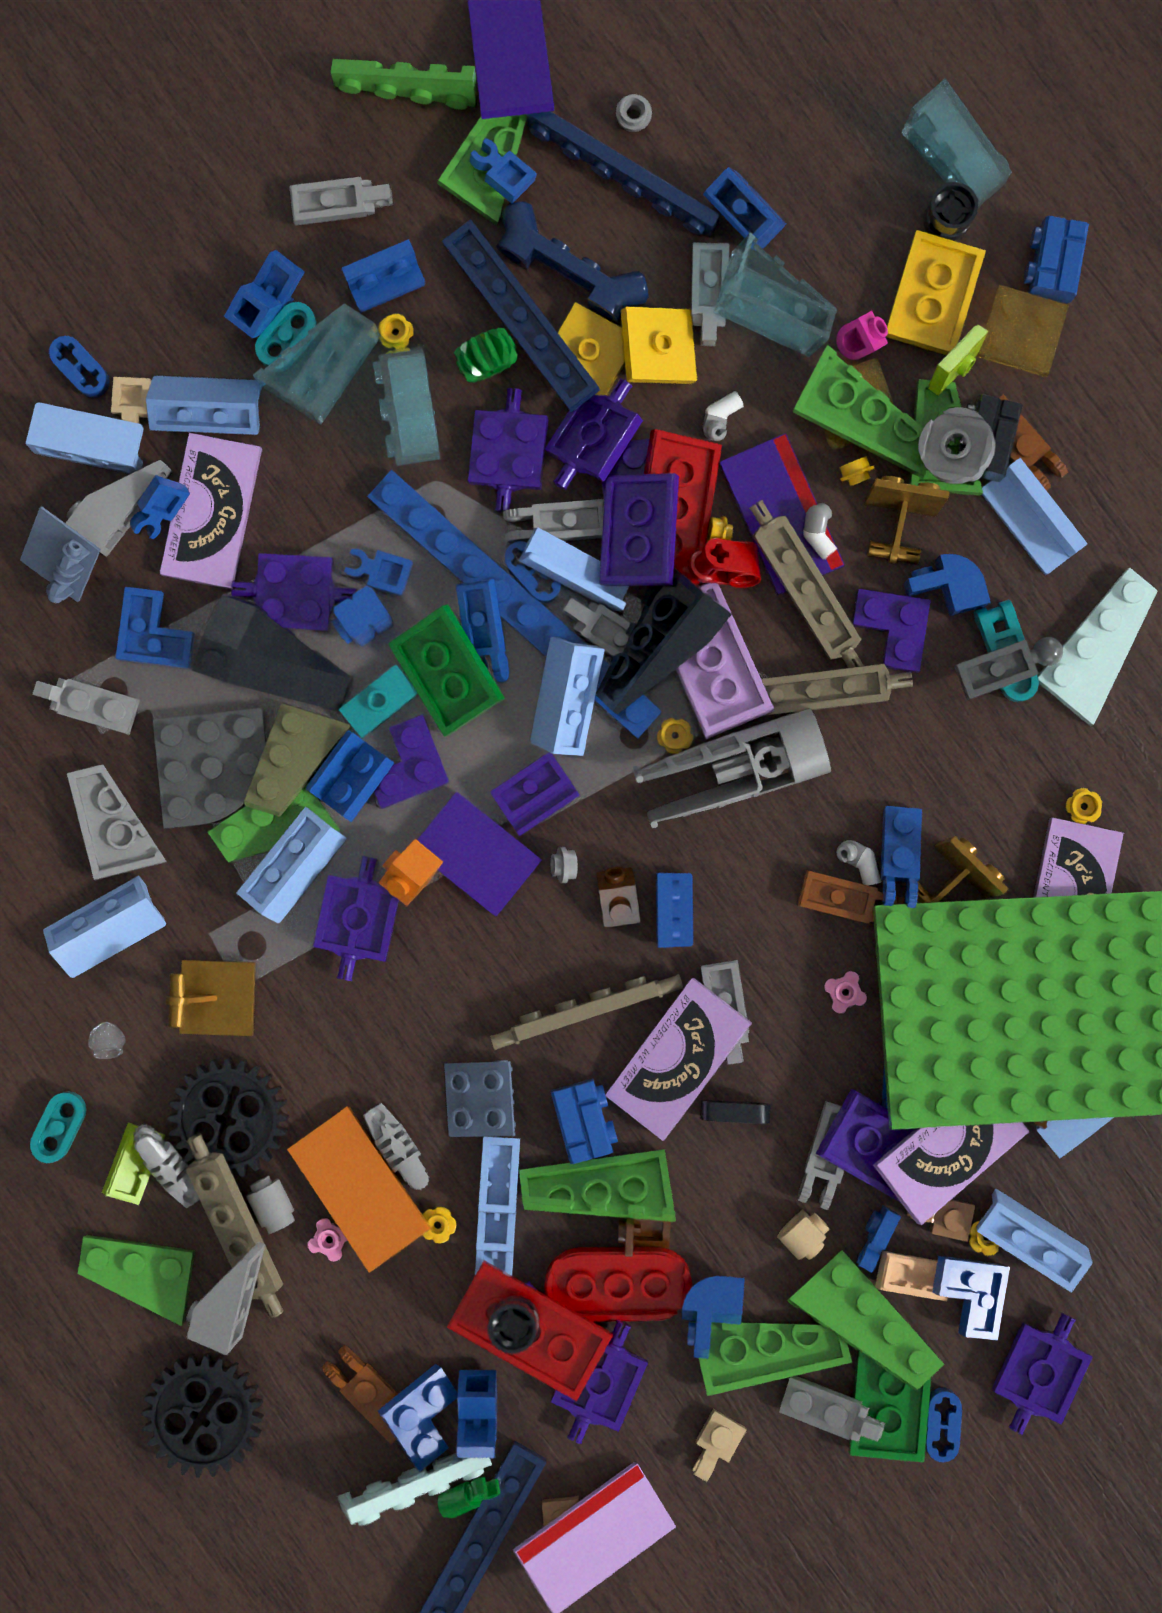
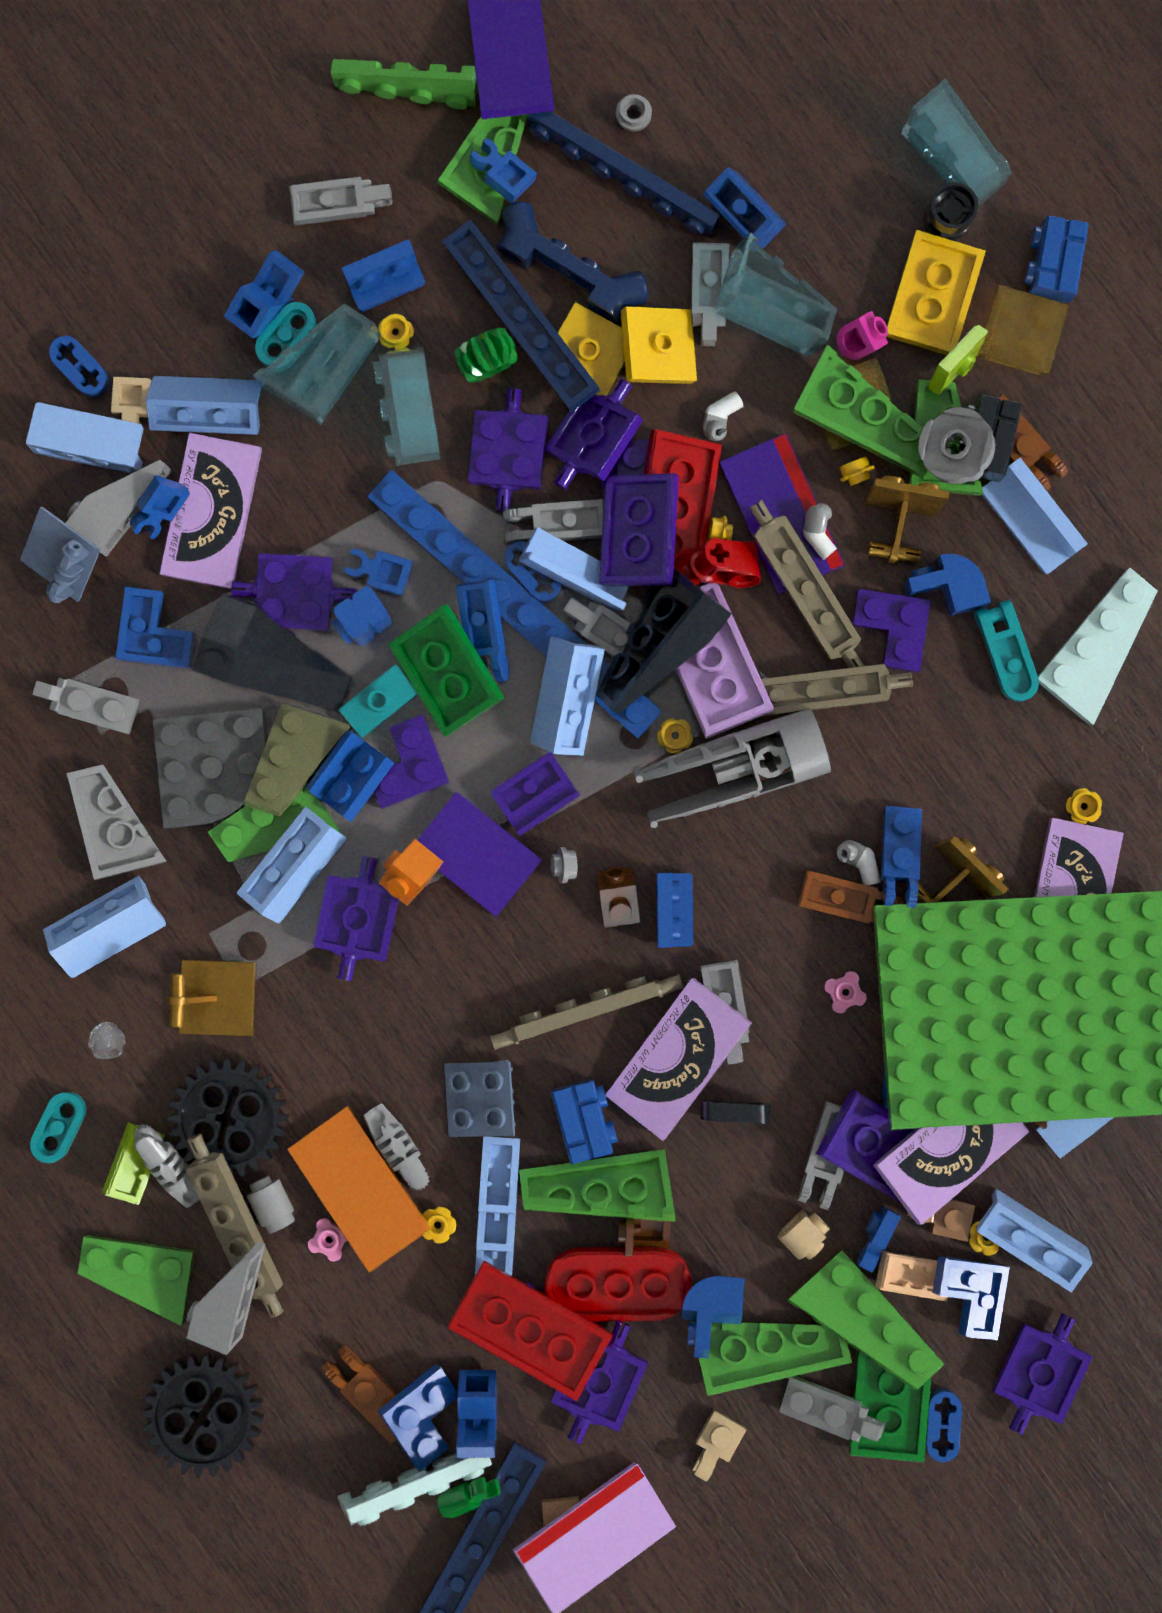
black wheel [488,1296,540,1354] -> none
dark grey plate [954,637,1063,700] -> none

